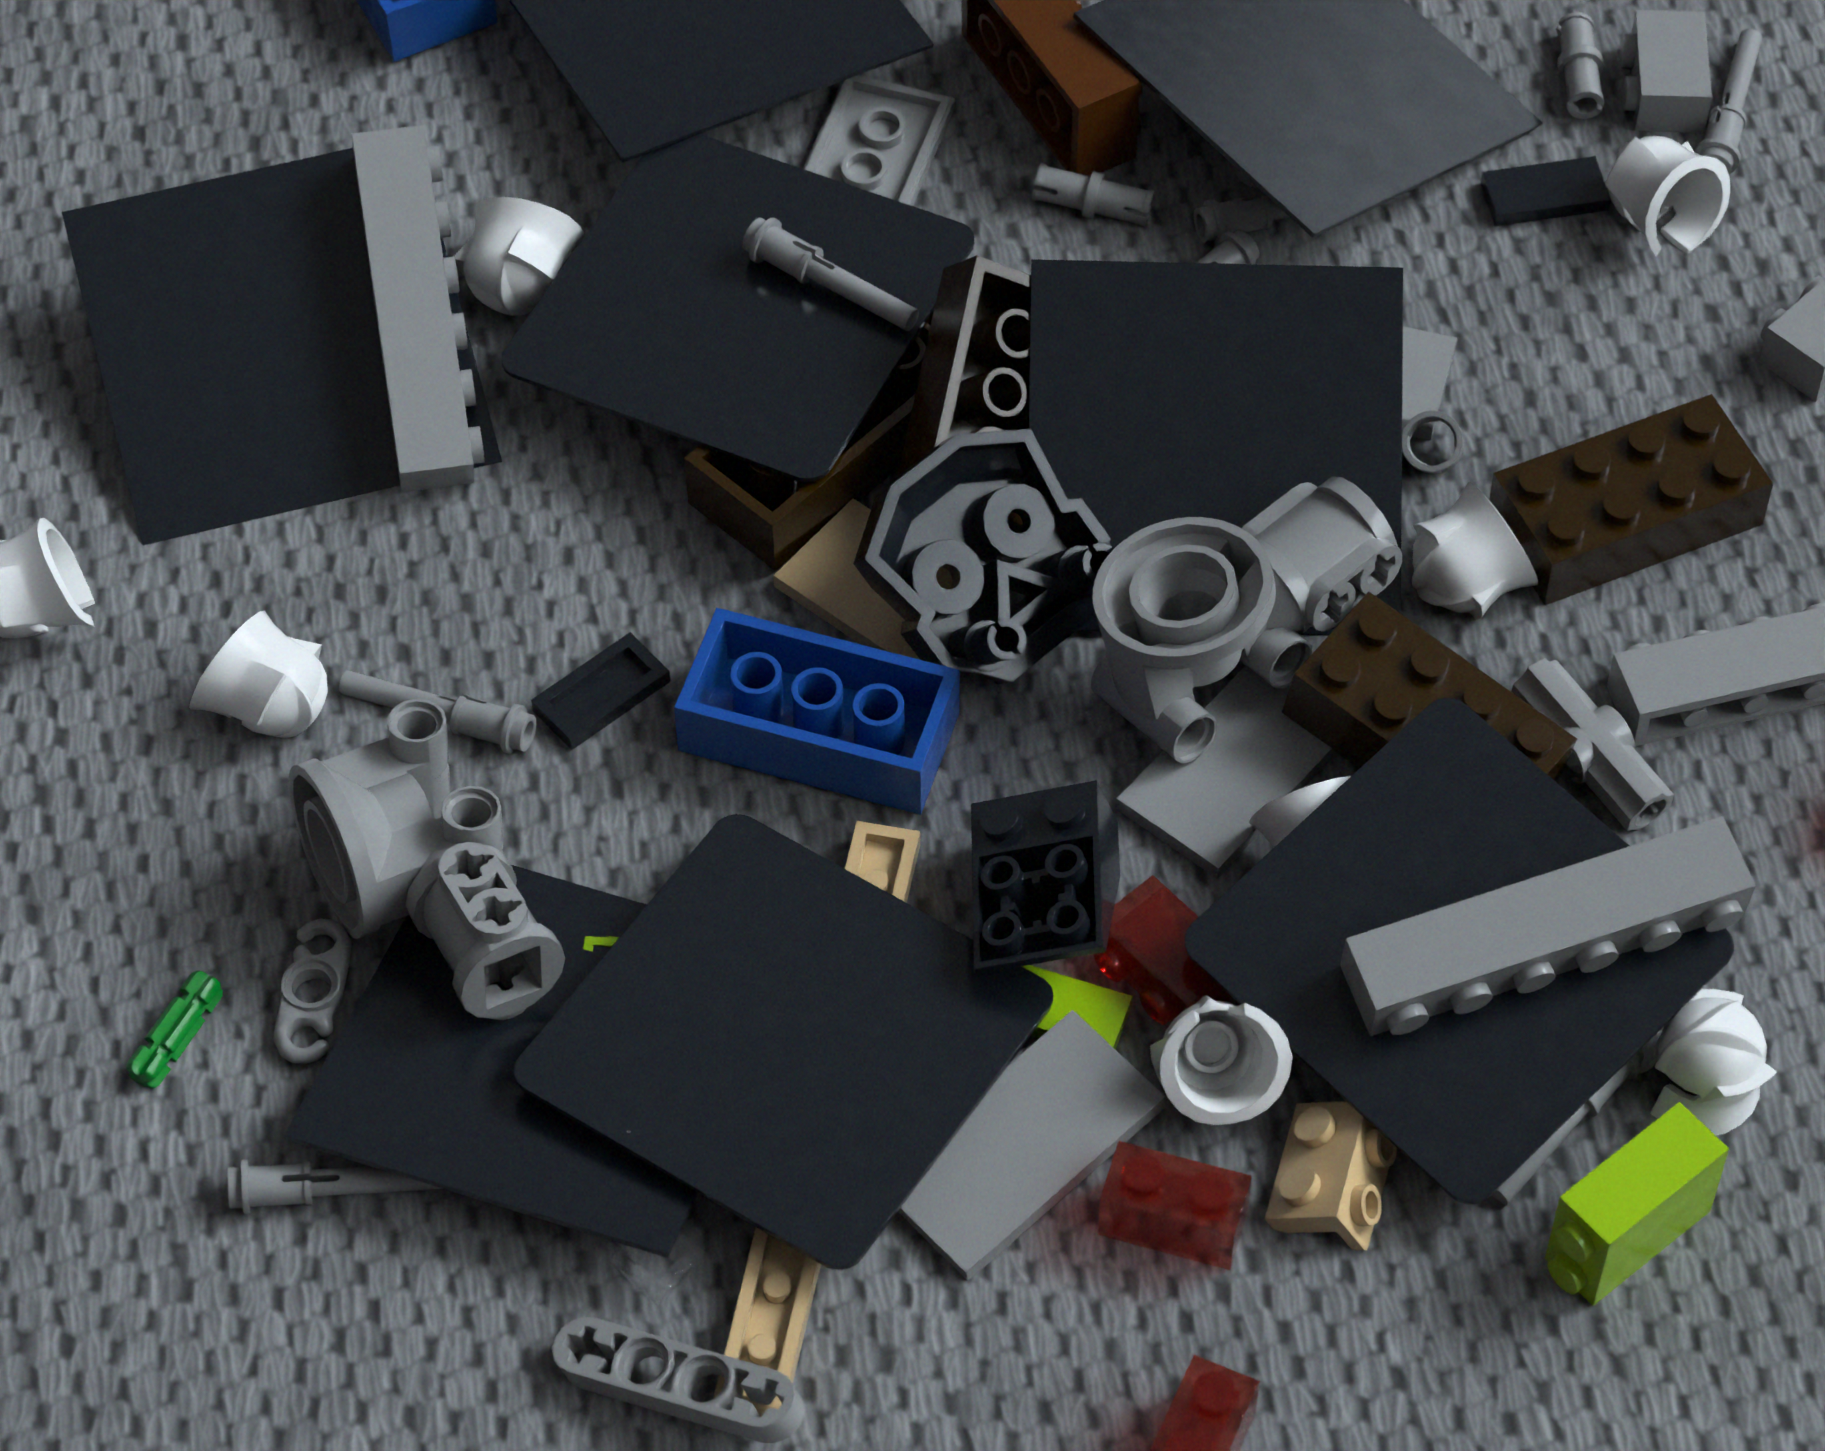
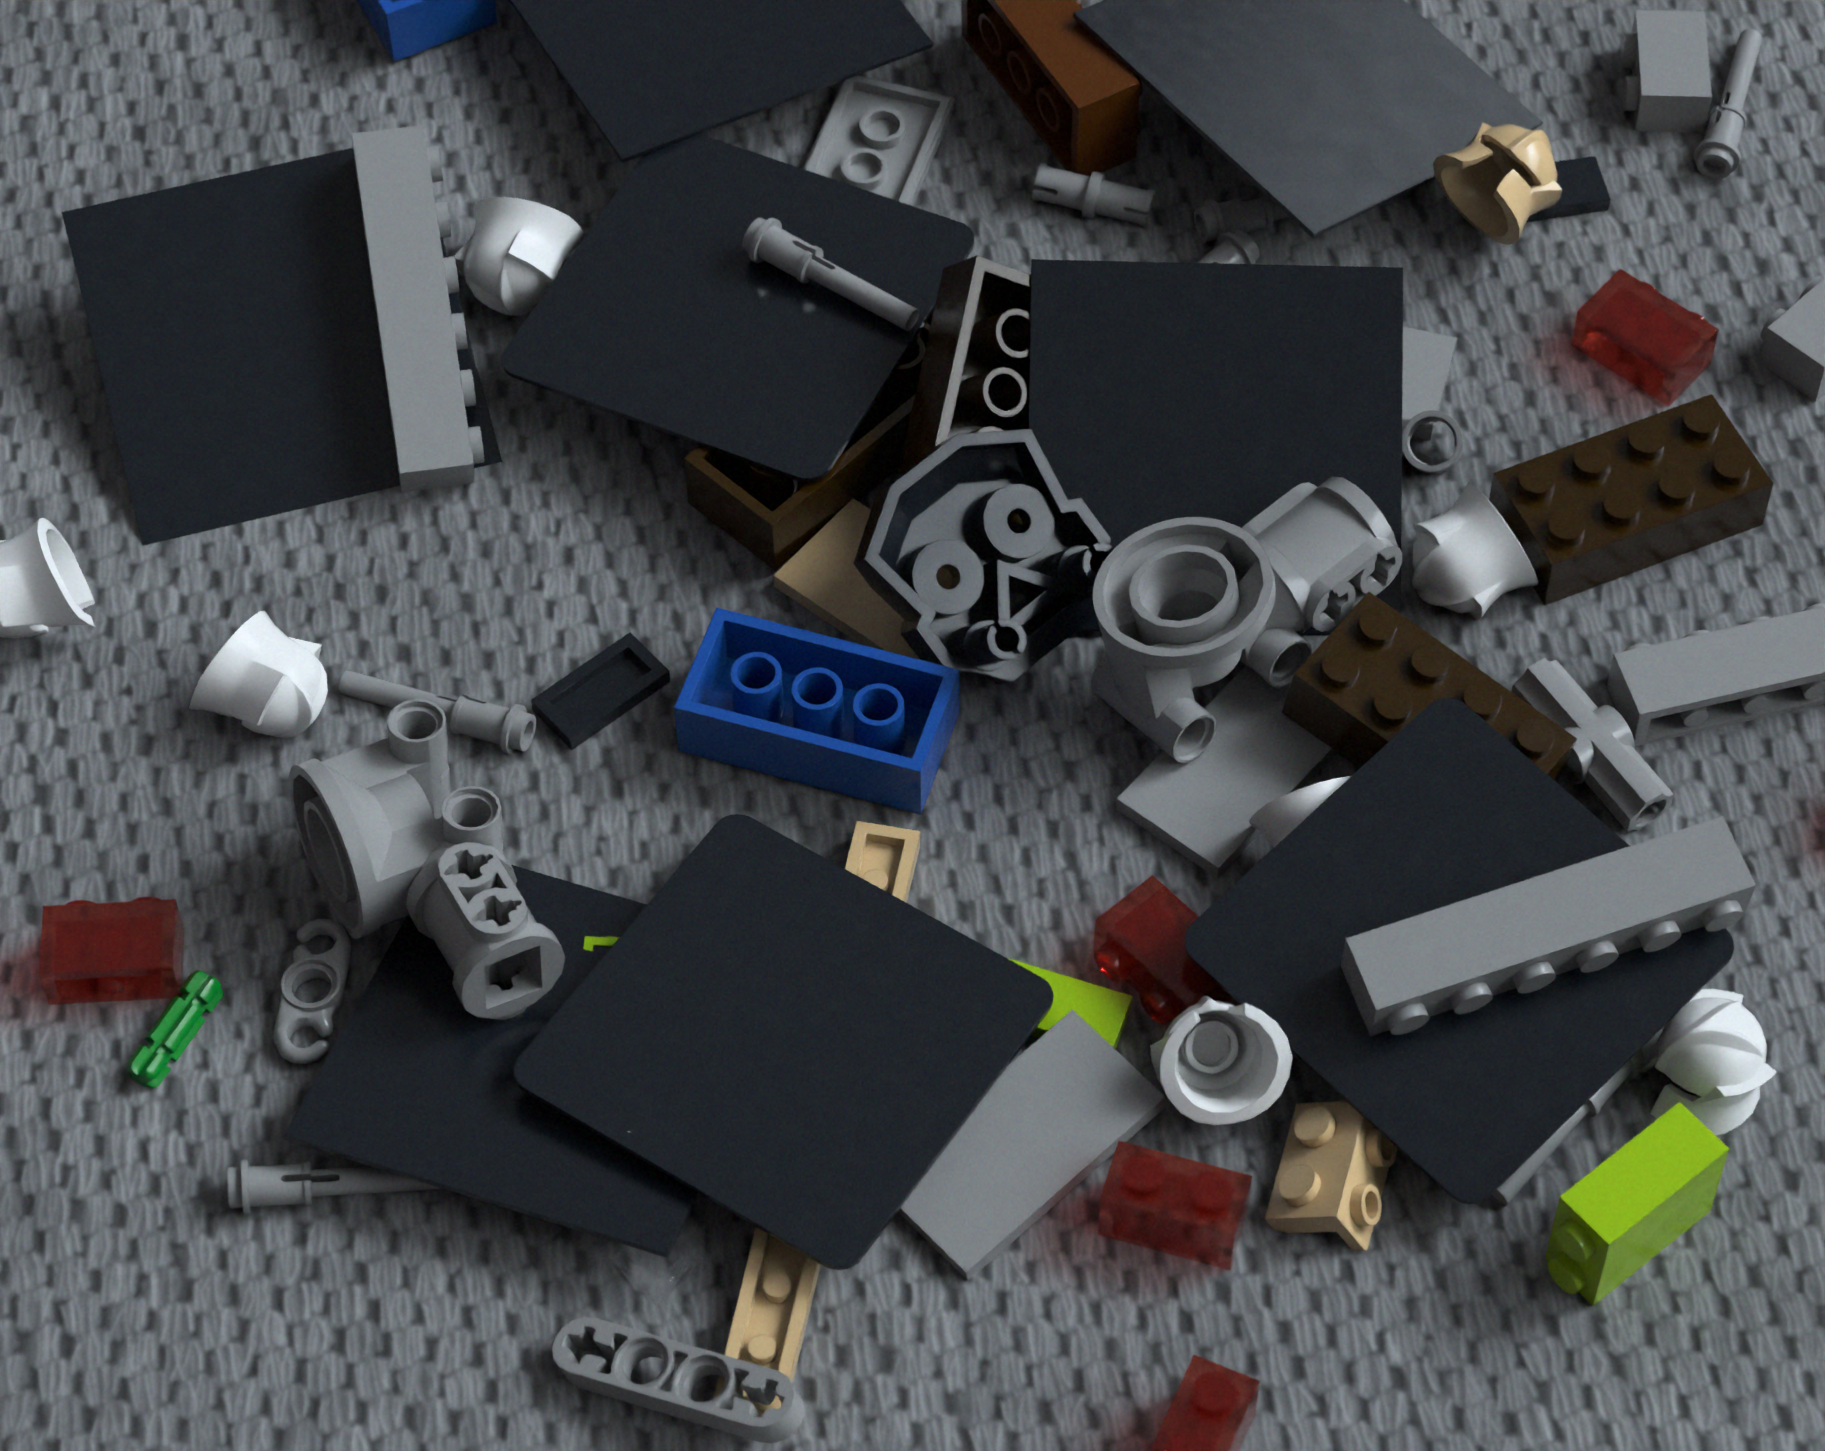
black slope [971,780,1120,974] -> none
light grey pin [1556,12,1605,119] -> none
white helmet [1605,136,1730,257] -> none
none -> clear red brick [39,897,184,1005]
none -> tan helmet [1433,122,1562,245]
none -> clear red piece [1571,269,1719,406]

